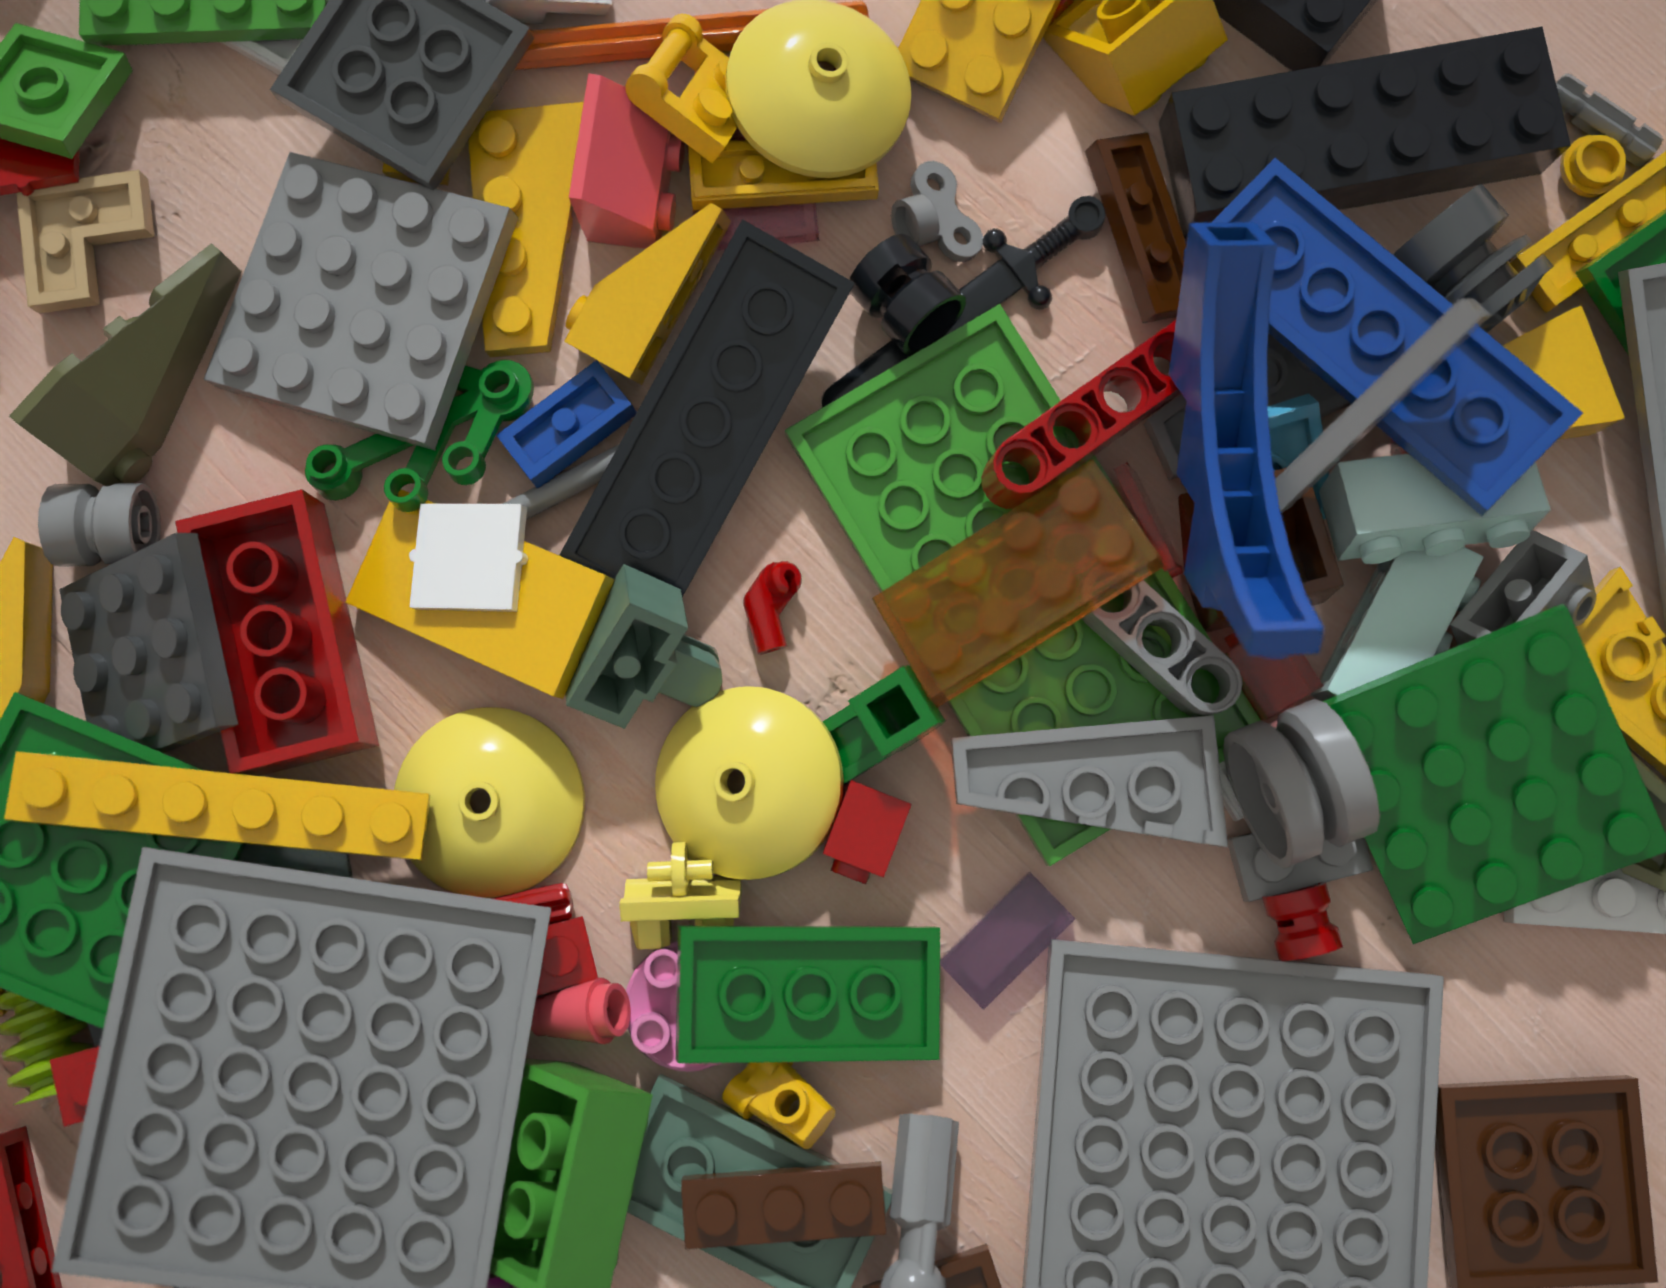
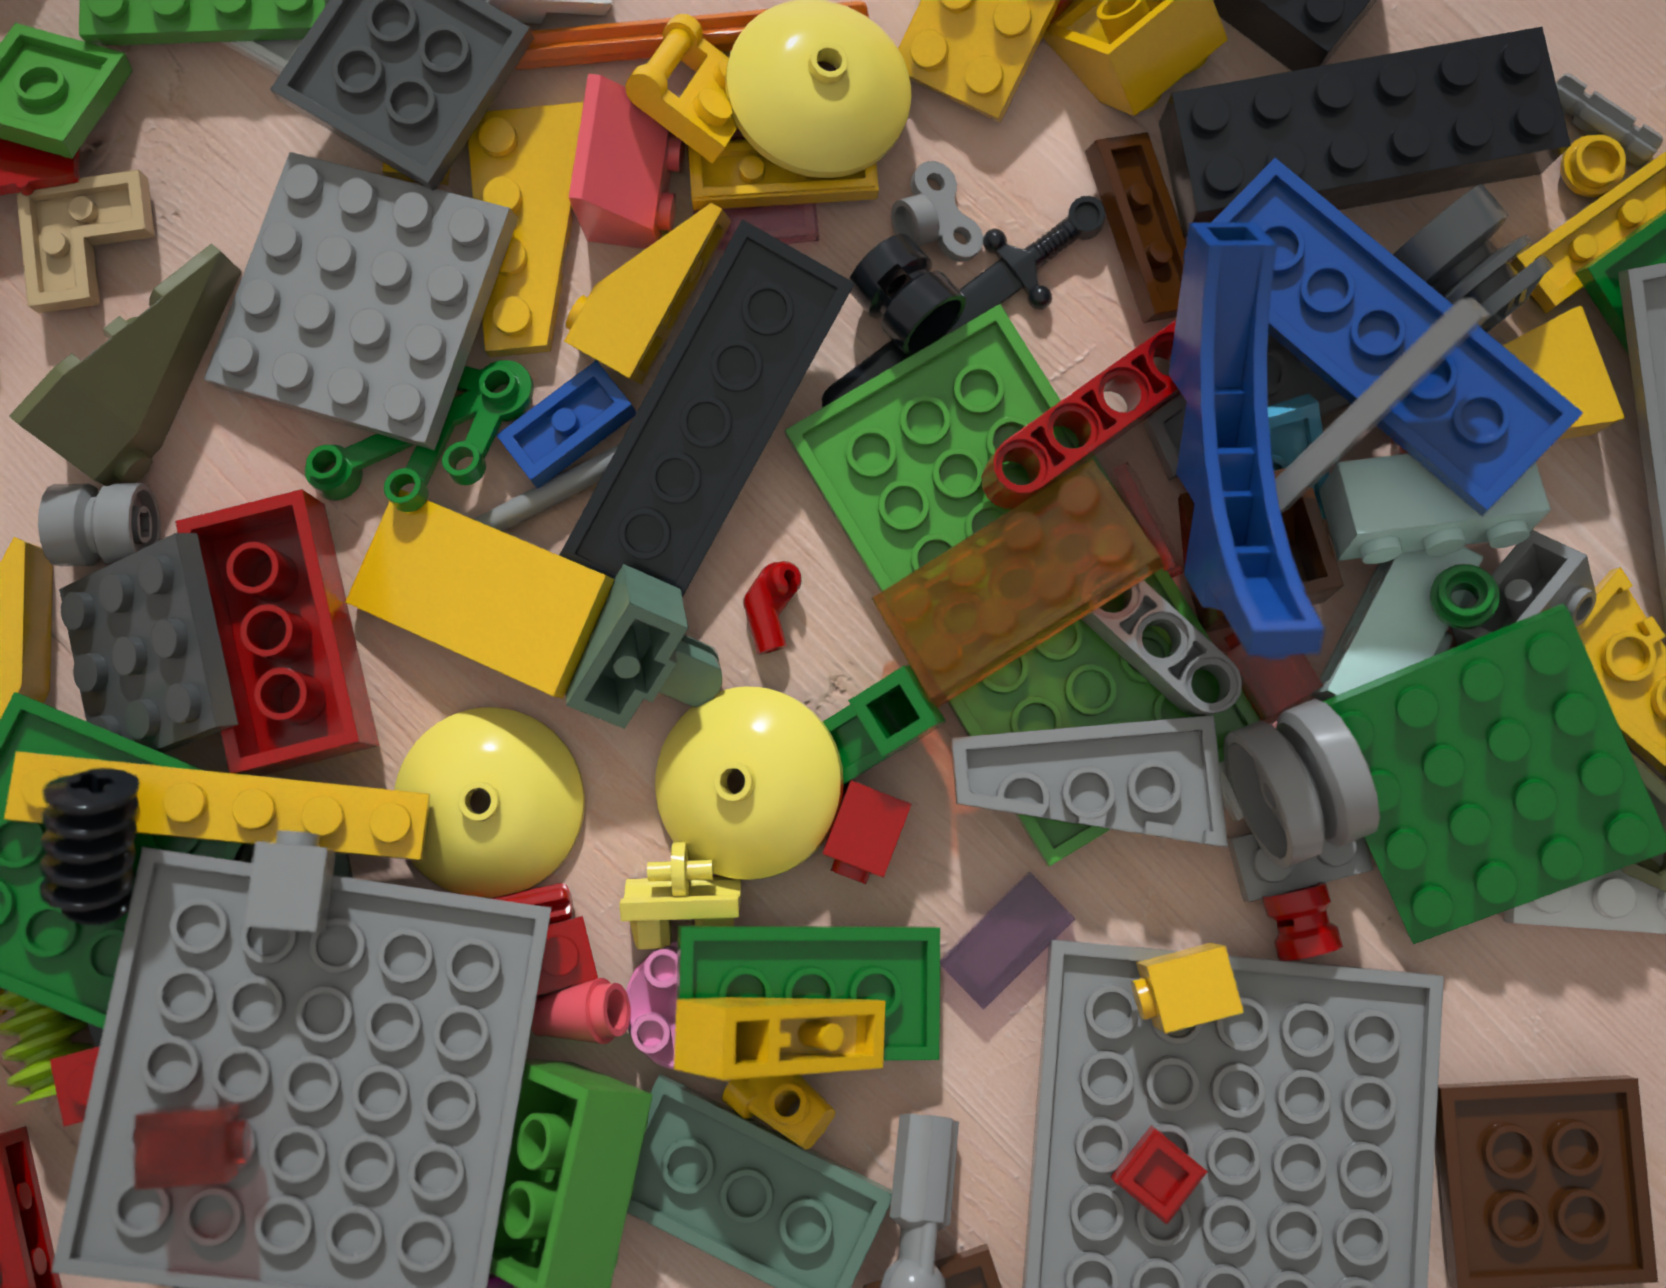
white piece [409,504,528,612] -> none
reddish brown plate [681,1161,887,1249] -> none
none -> black piece [39,768,140,925]
none -> clear red brick [134,1103,250,1190]
none -> light grey brick [244,830,336,933]
none -> yellow slope [674,997,885,1080]
none -> red tile [1111,1125,1208,1225]
none -> yellow brick [1131,942,1244,1033]
none -> green plate [1430,564,1500,630]

